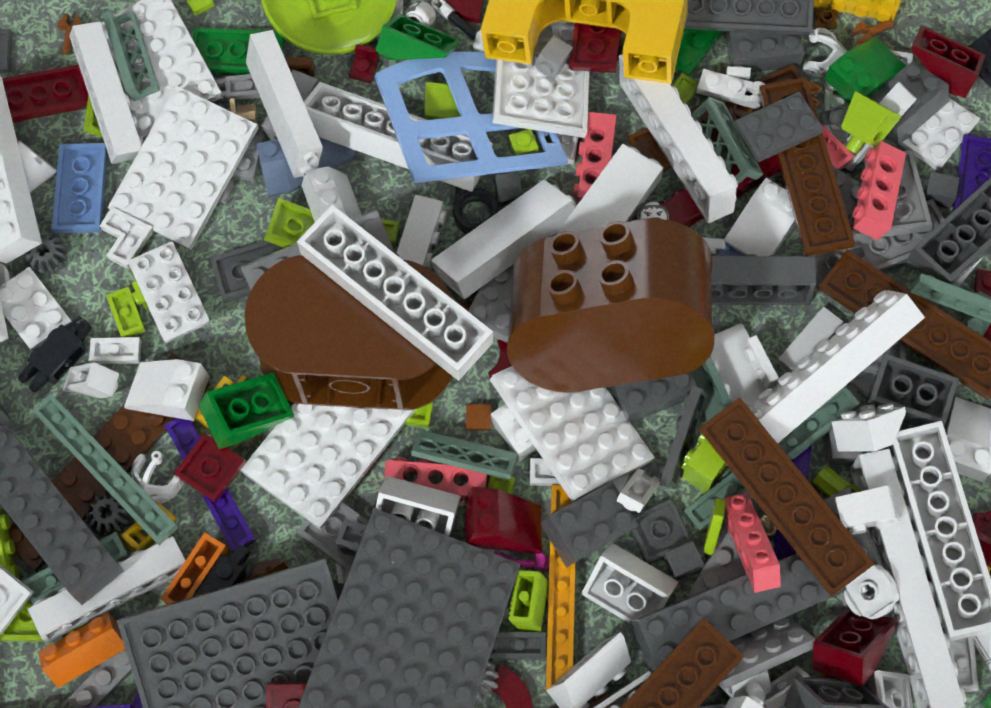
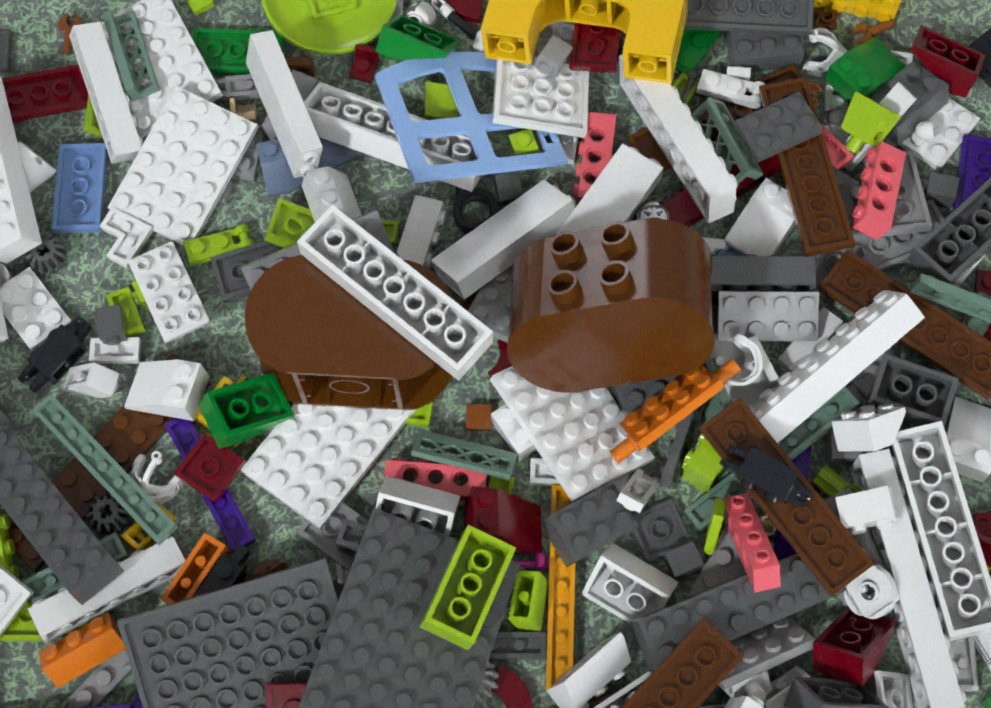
none -> dark grey brick [95,305,128,346]
none -> lime plate [183,224,254,267]
none -> lime brick [419,525,516,650]
none -> orange plate [609,358,741,464]
none -> dark grey hinge [680,71,698,103]
none -> white helmet [712,334,763,387]
none -> light grey plate [717,290,819,341]
none -> black hinge [719,444,812,508]
none -> white hinge [916,120,933,140]

